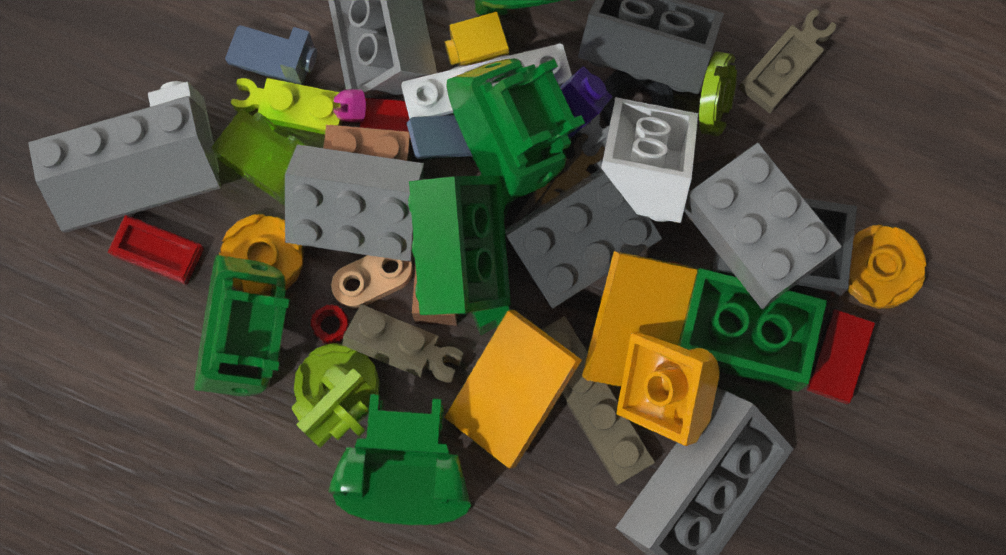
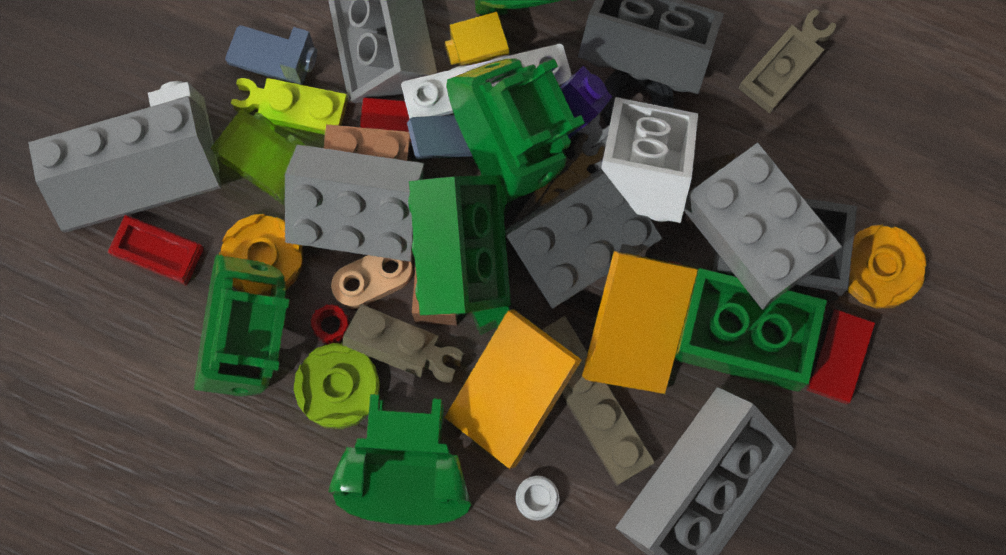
lime hips [292,364,376,448] -> none
dark pink hinge [333,89,366,122] -> none
light orange slope [616,332,719,446] -> none
lime tile [699,52,737,136] -> none
none -> white tile [516,476,559,521]

